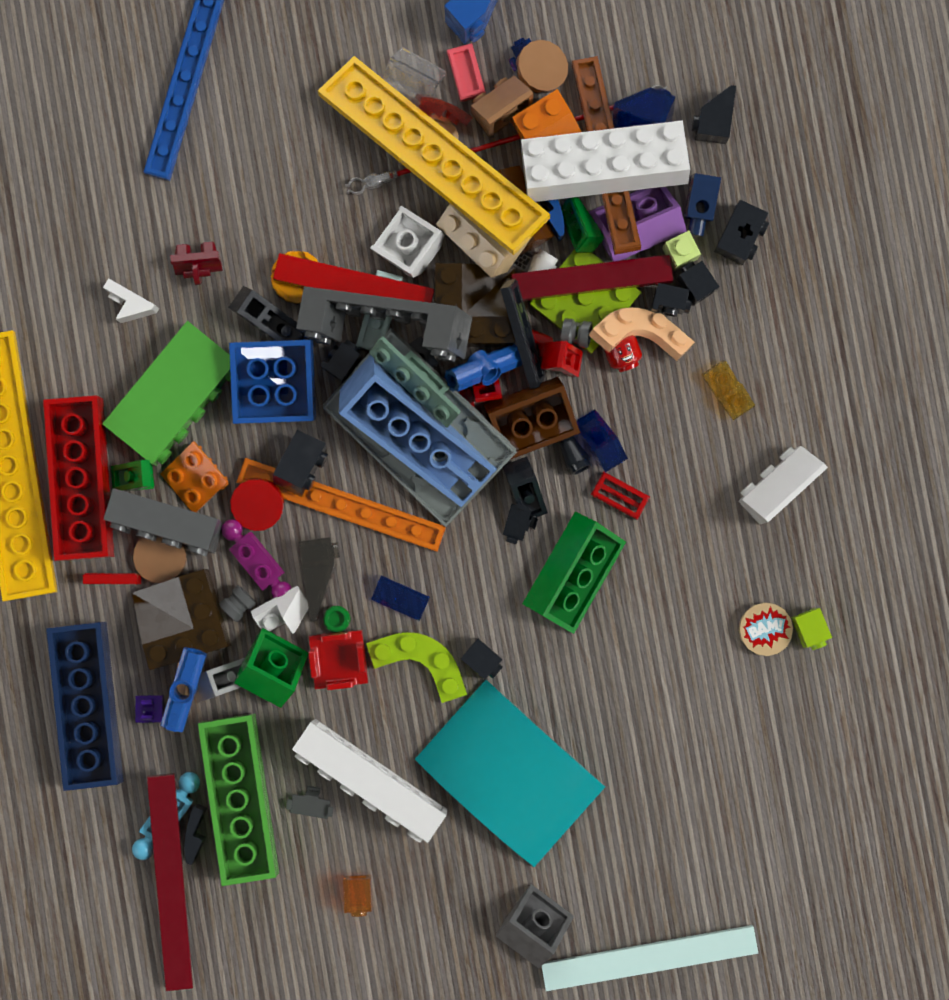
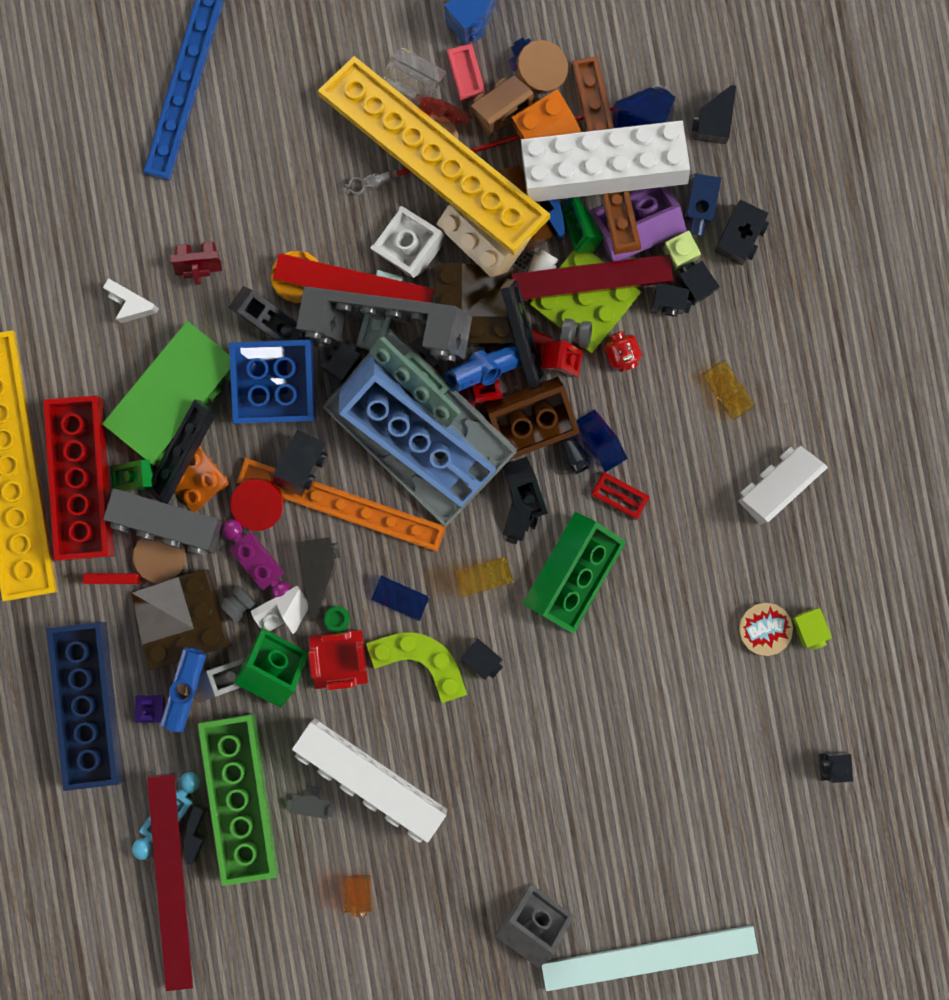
teal slope [415,680,605,867] -> none
light nougat plate [589,307,695,361] -> none
none -> black tile [146,399,217,504]
none -> clear yellow slope [455,557,514,597]
none -> black brick [818,751,853,783]

